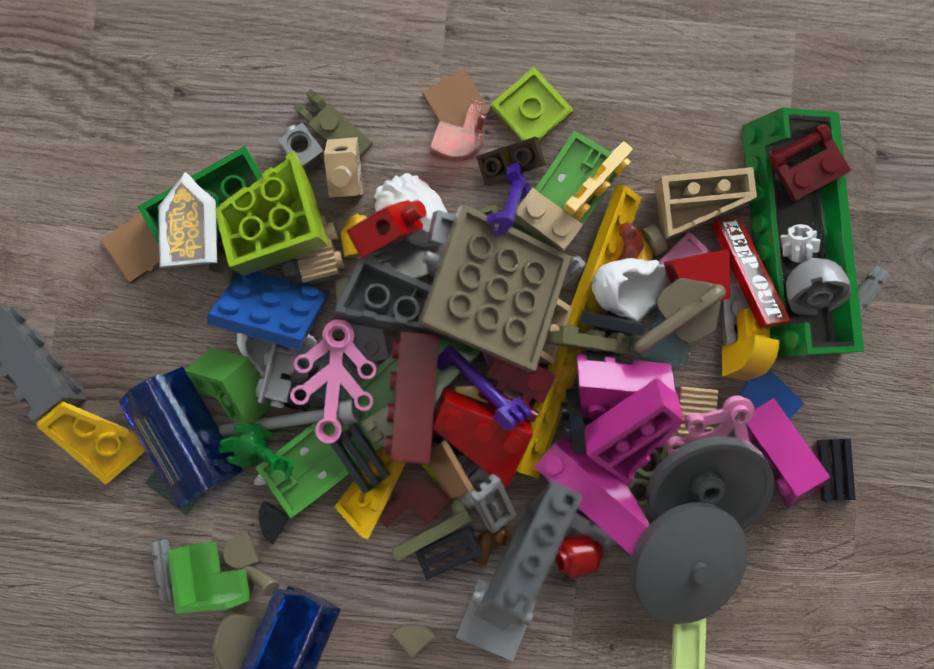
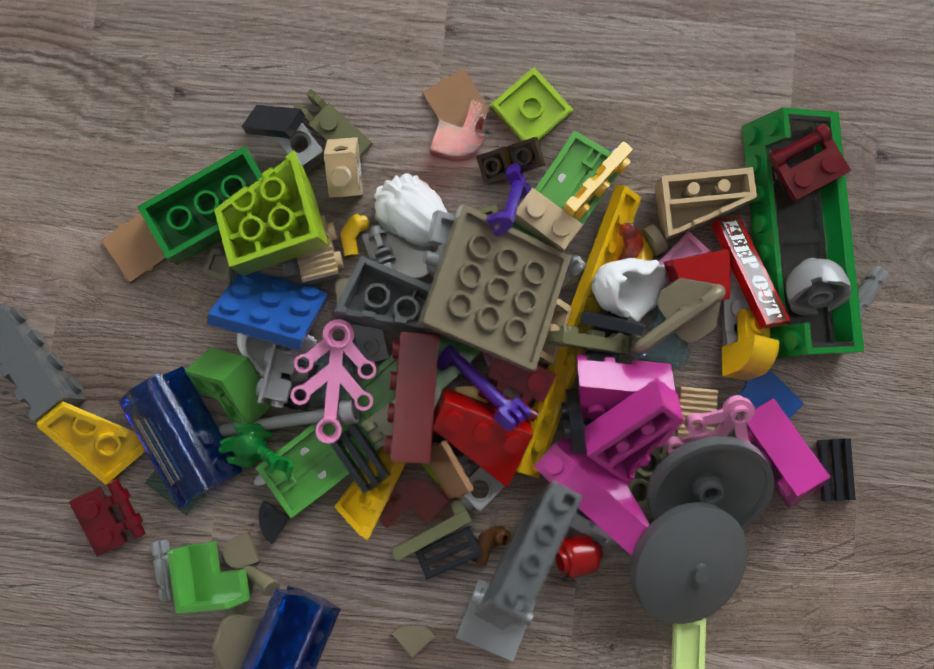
tile [158,173,217,269] -> none
red torso [346,199,427,258] -> none
light grey tile [469,474,516,534] -> none
white gear [780,224,820,262] -> none
none -> dark red plate [69,479,146,557]
none -> black tile [241,105,306,139]

